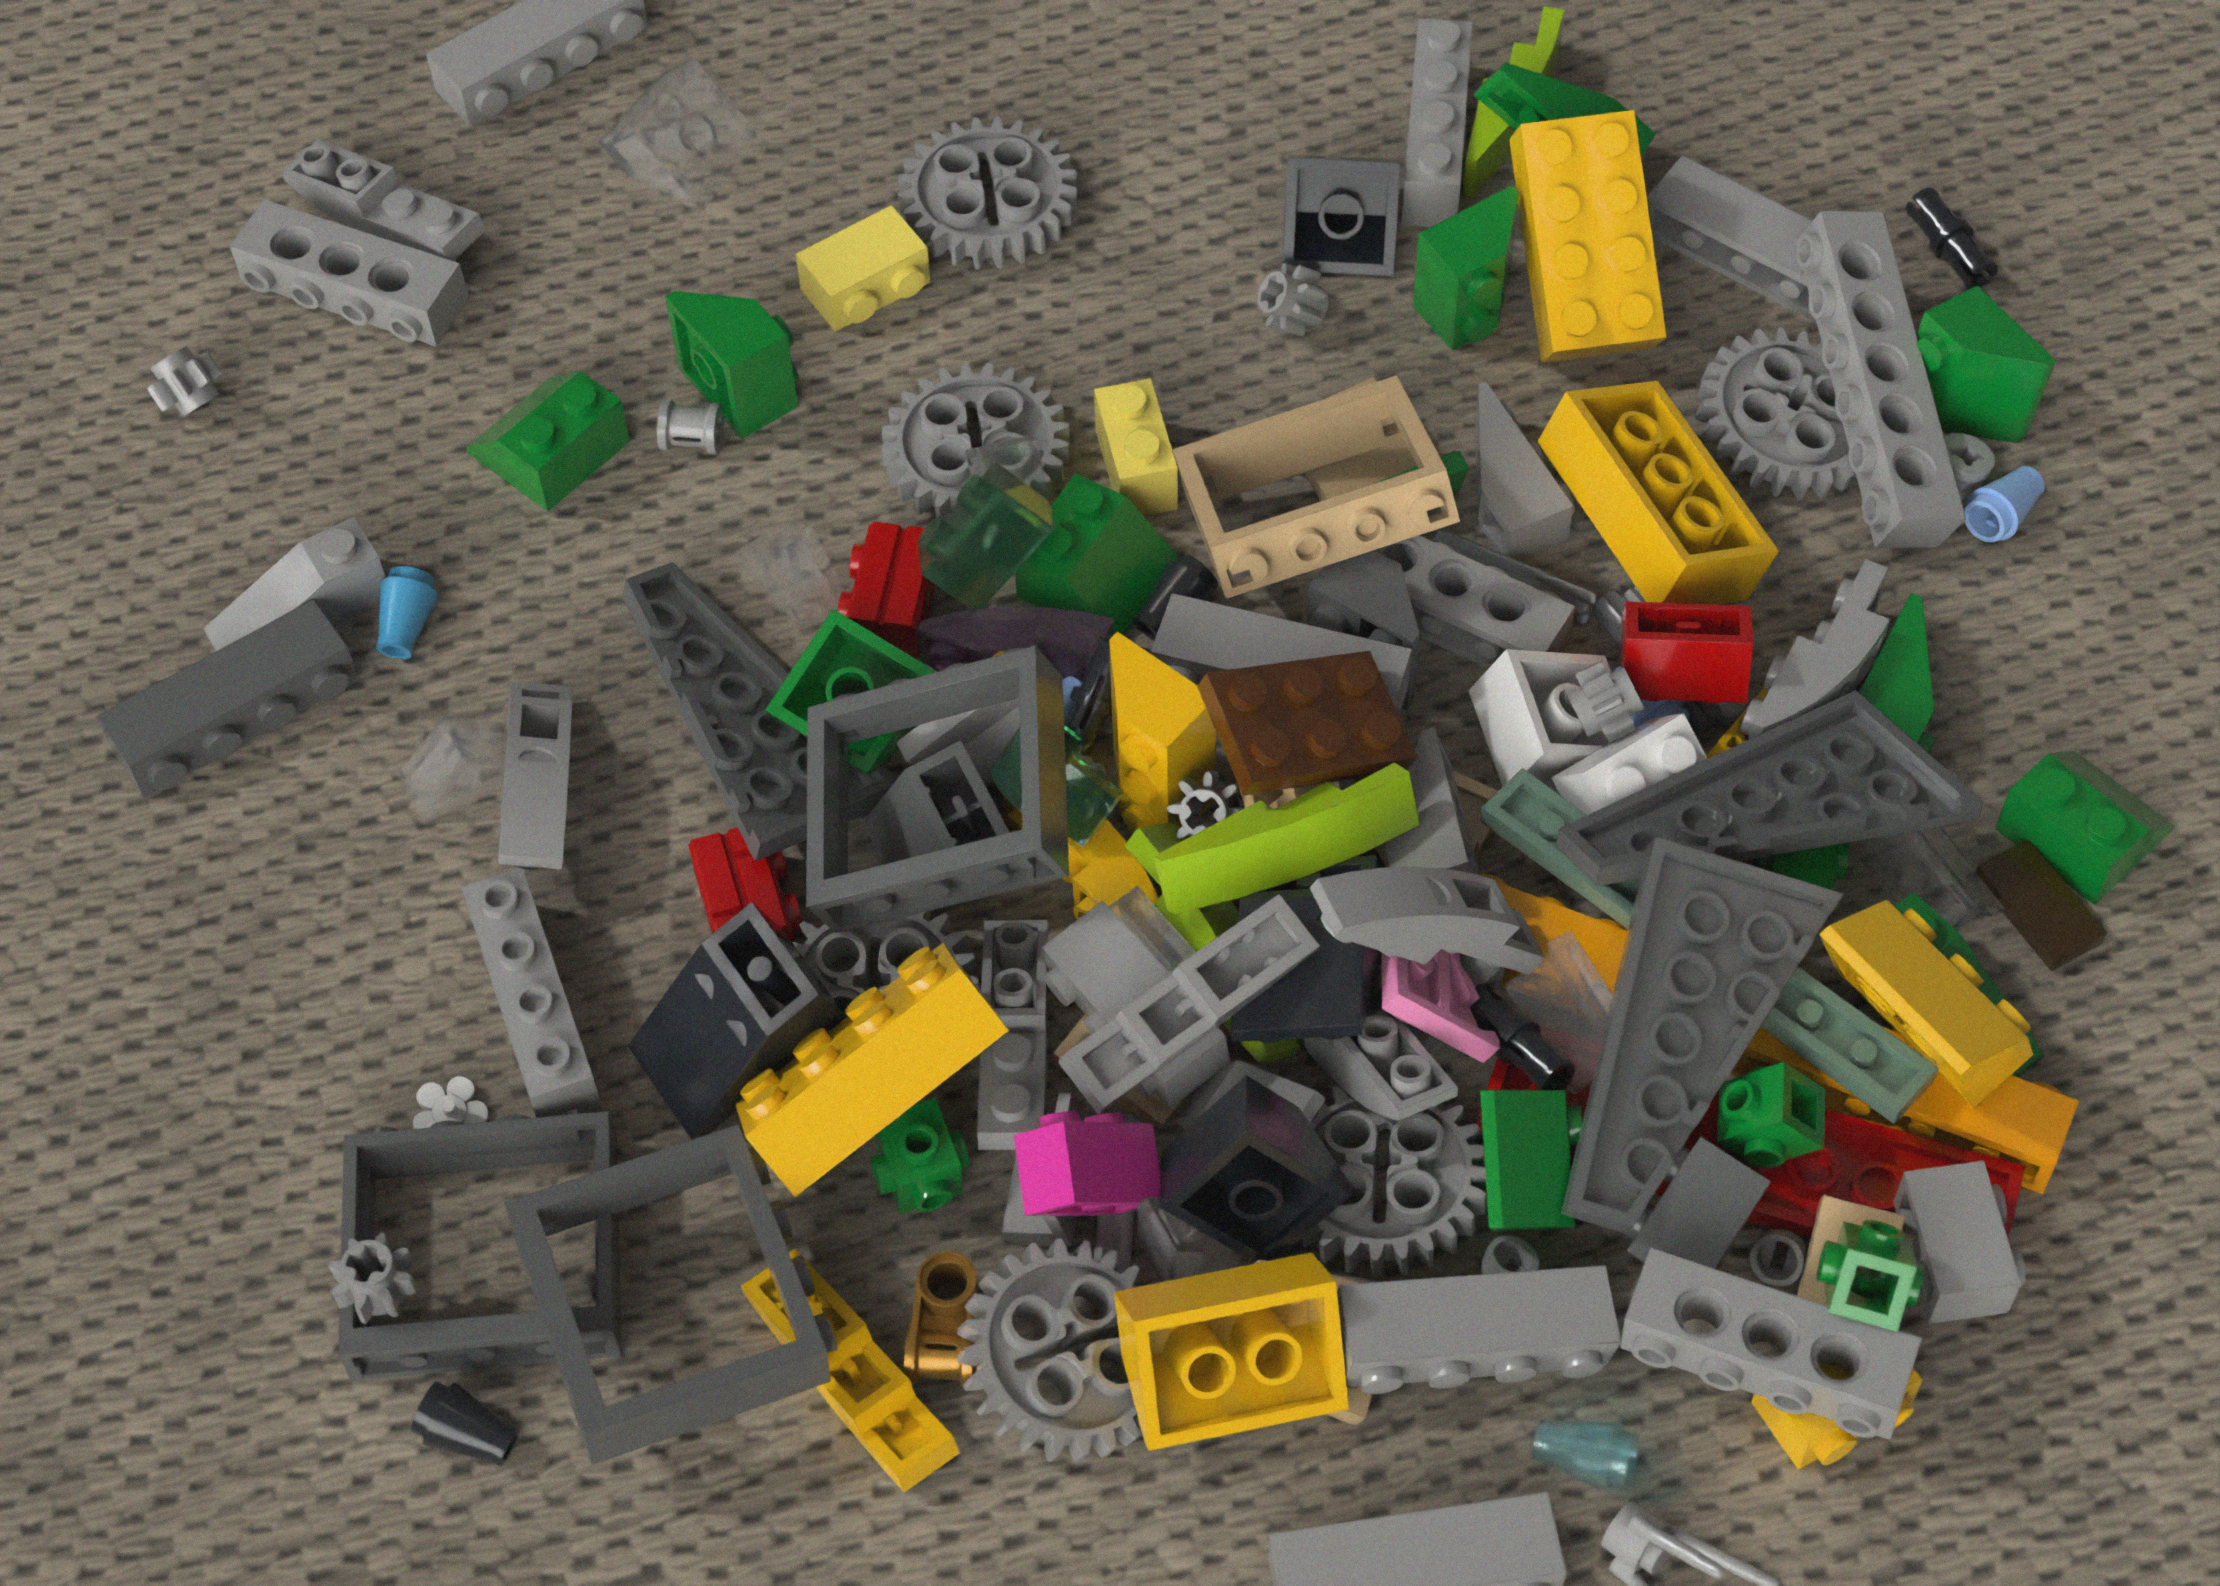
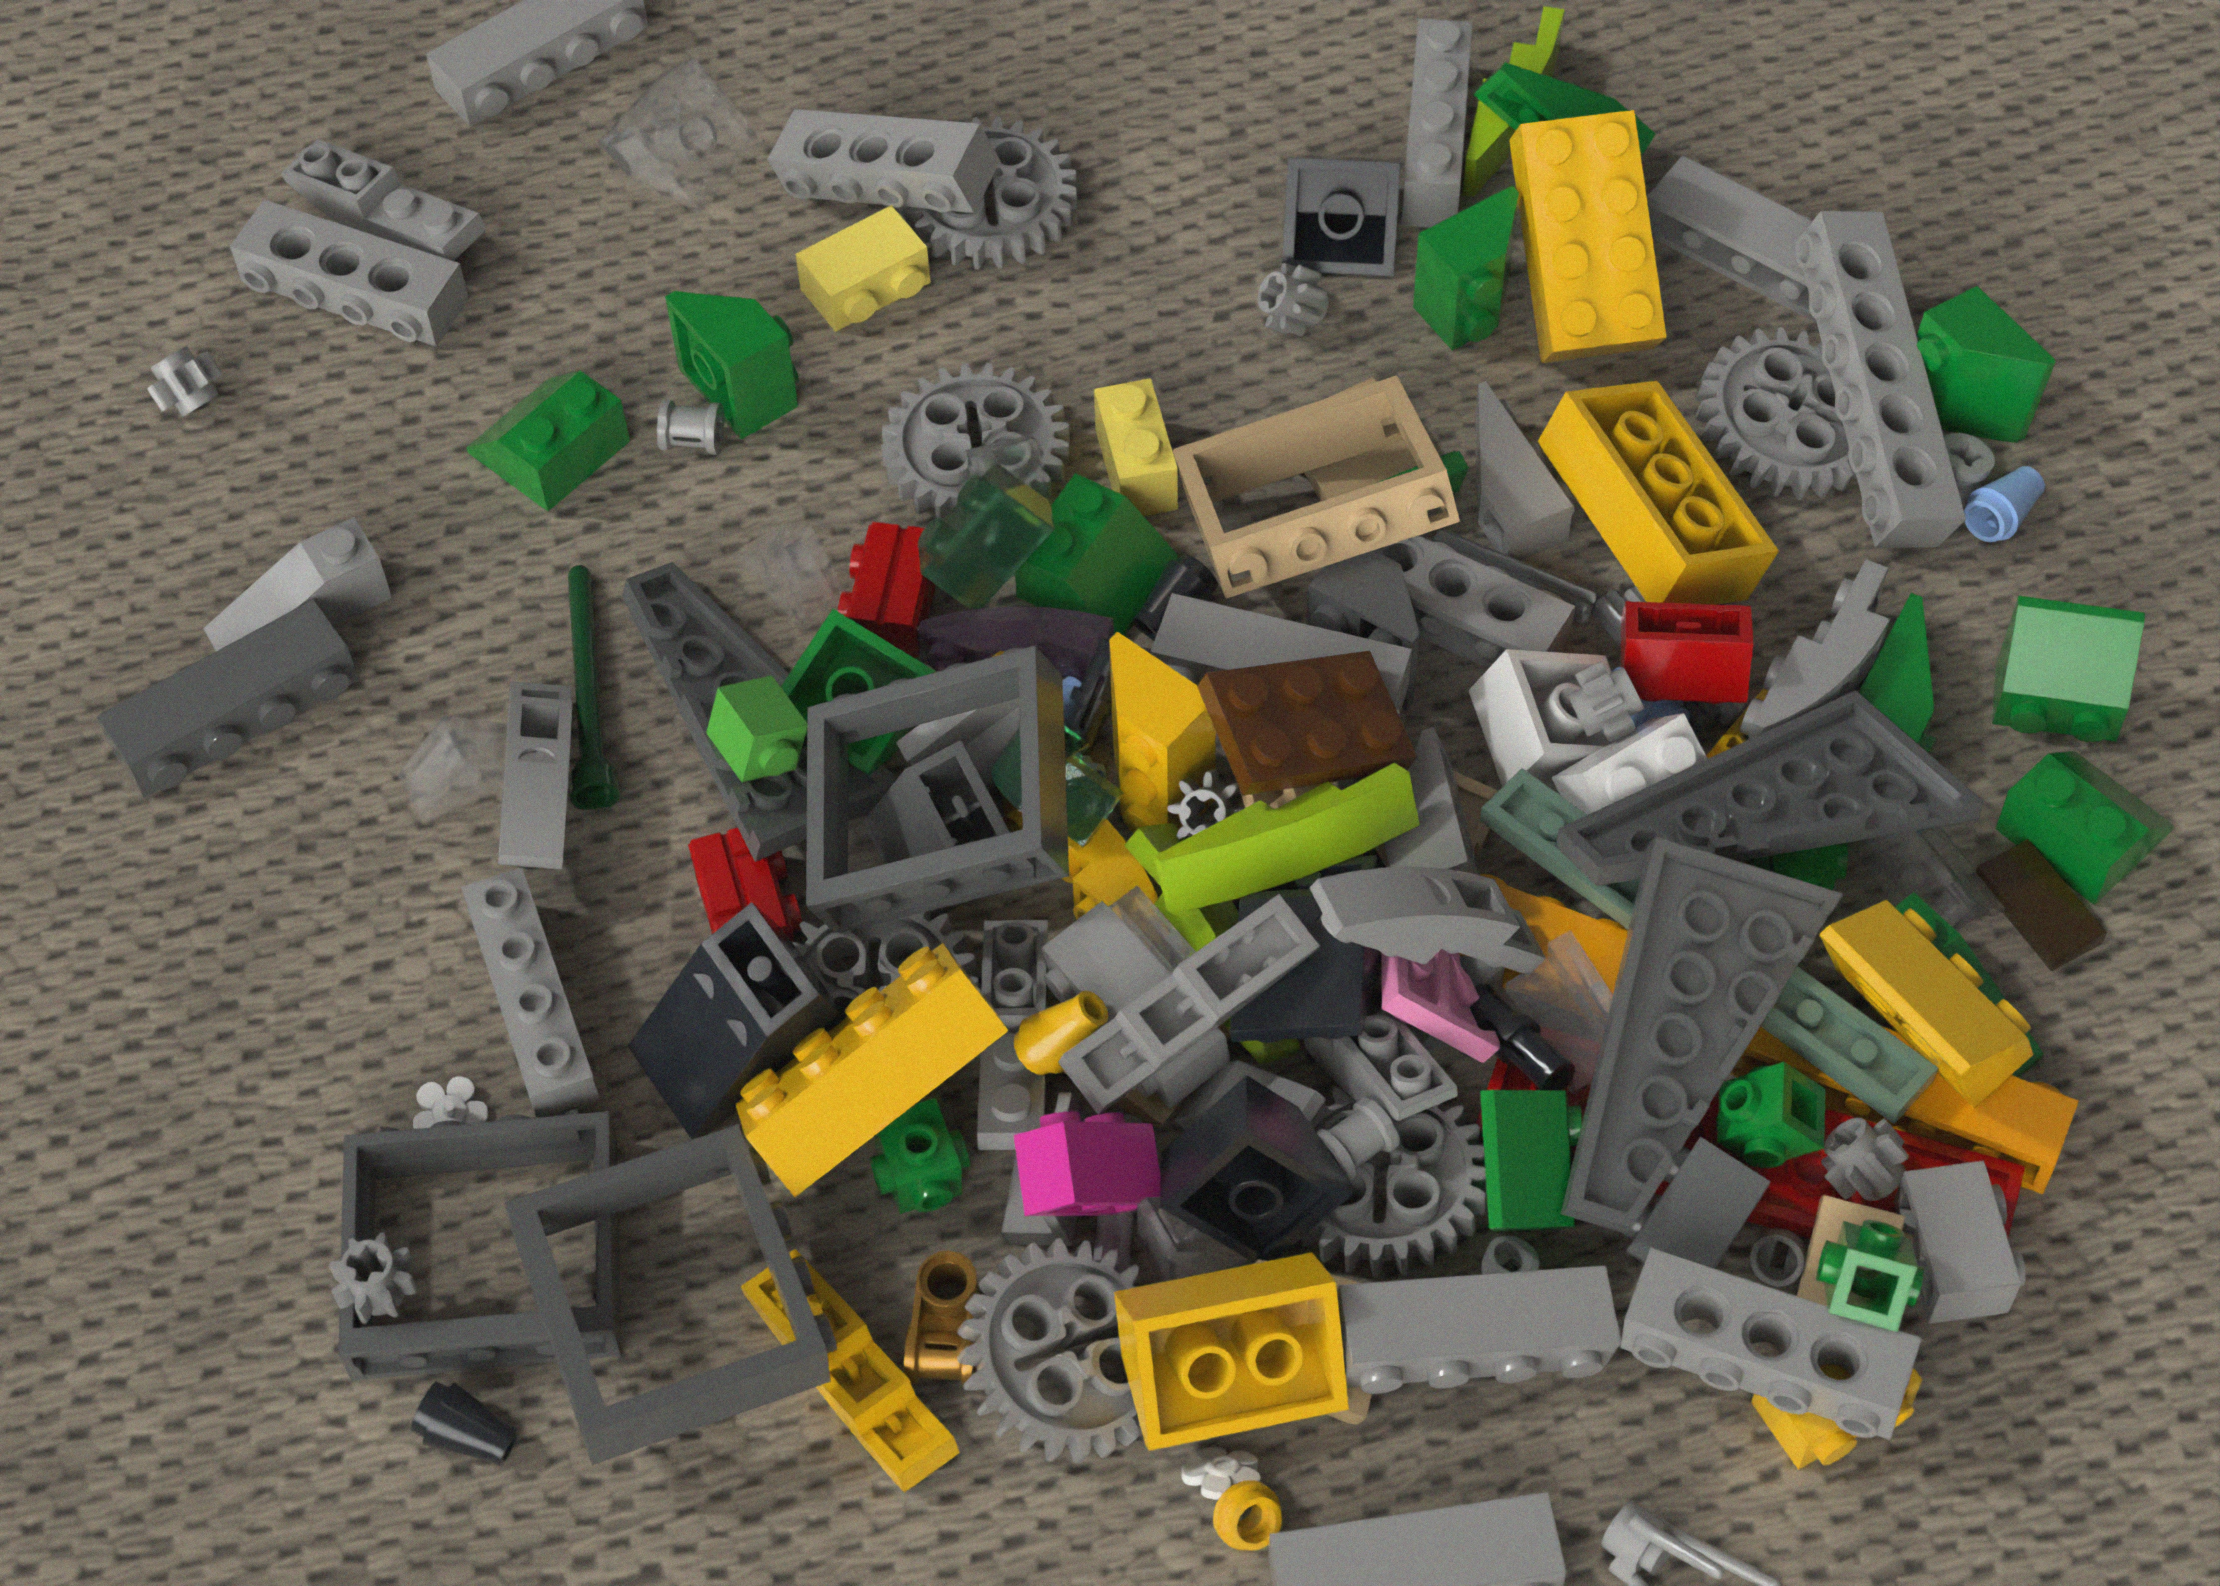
dark azure cone [376,566,439,659] -> none
clear light blue cone [1532,1419,1639,1492] -> none
black pin [1905,188,1998,290] -> none
none -> dark green piece [568,565,620,810]
none -> bright green brick [706,675,808,783]
none -> light grey brick [767,109,1000,213]
none -> yellow cone [1013,990,1108,1075]
none -> white plant [1181,1447,1261,1500]
none -> yellow plate [1213,1480,1282,1550]
none -> light grey bush [1316,1097,1400,1182]
none -> light grey gear [1821,1118,1909,1201]
none -> slope [1992,595,2145,742]

